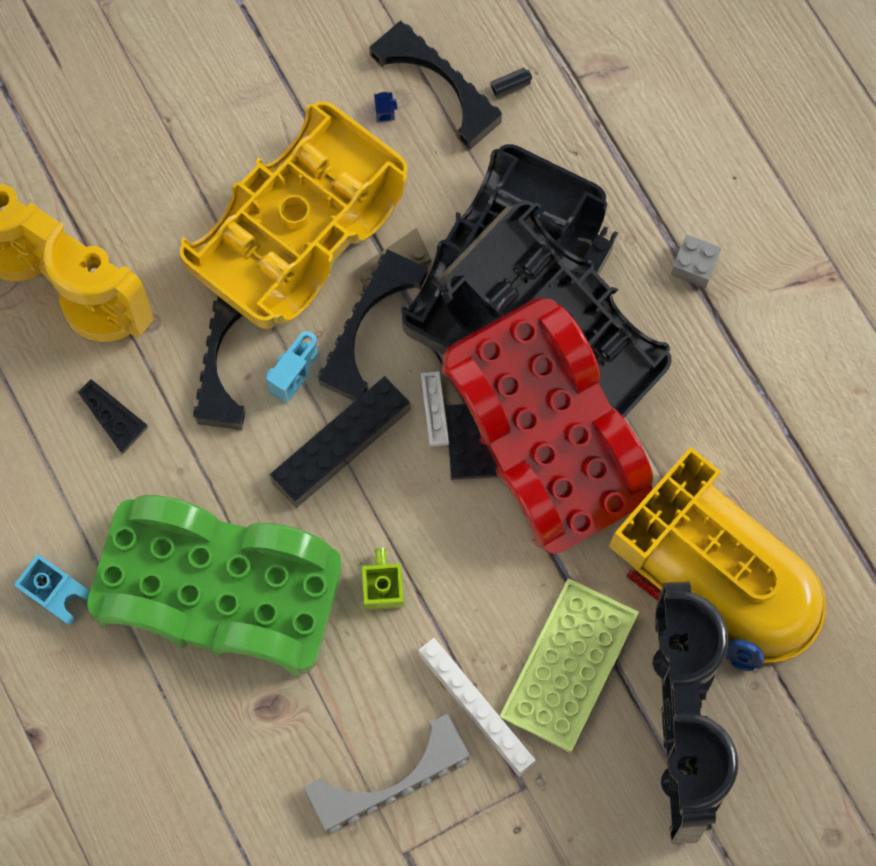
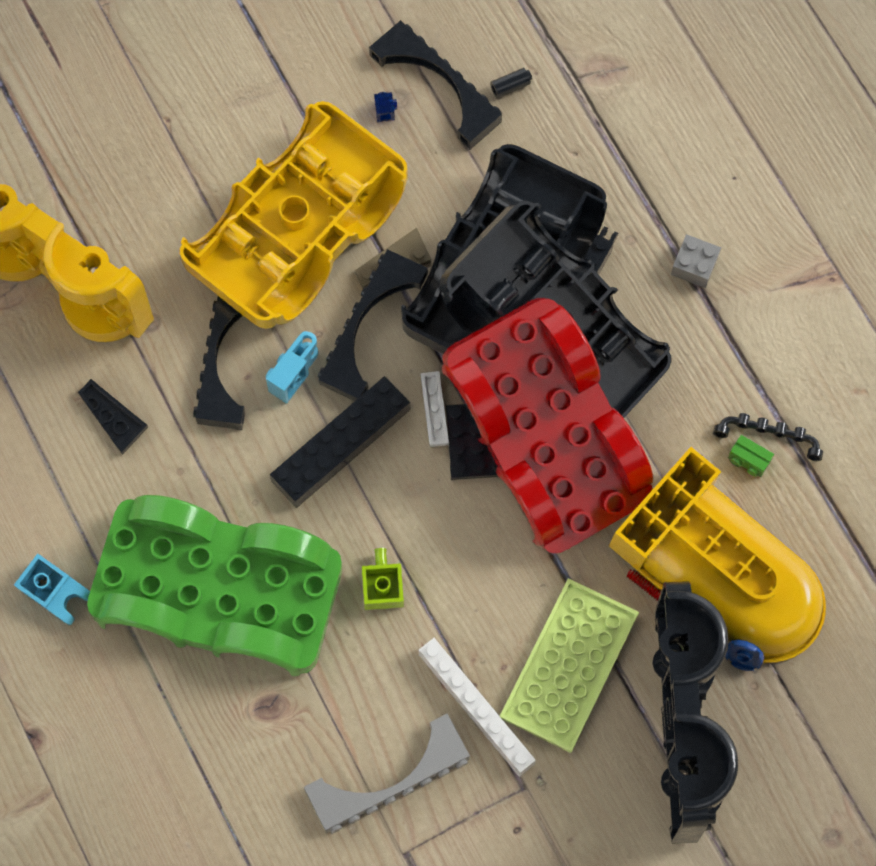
none -> black bar [713,413,824,461]
none -> bright green brick [728,435,774,477]

